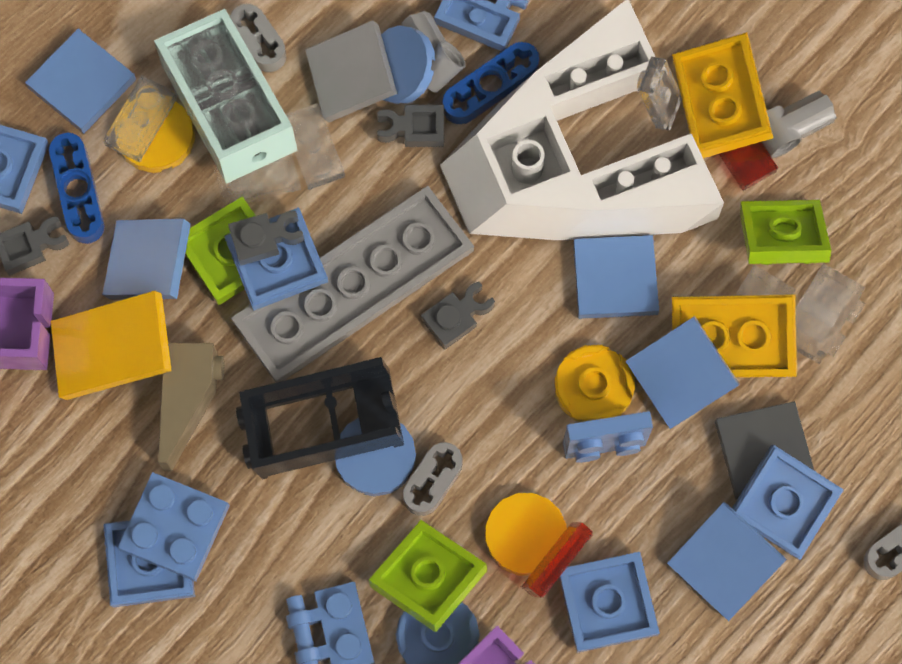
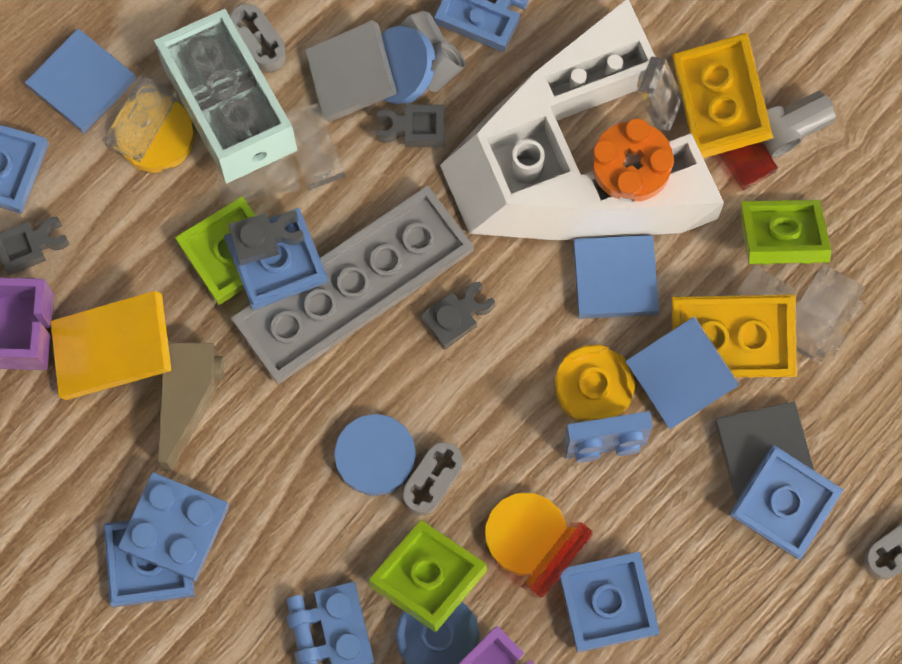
blue beam [49,133,105,244] -> none
medium blue tile [102,219,191,299] -> none
black door [236,357,404,480] -> none
blue beam [443,42,539,125] -> none
medium blue tile [667,502,787,621] -> none
none -> orange plate [593,119,674,202]

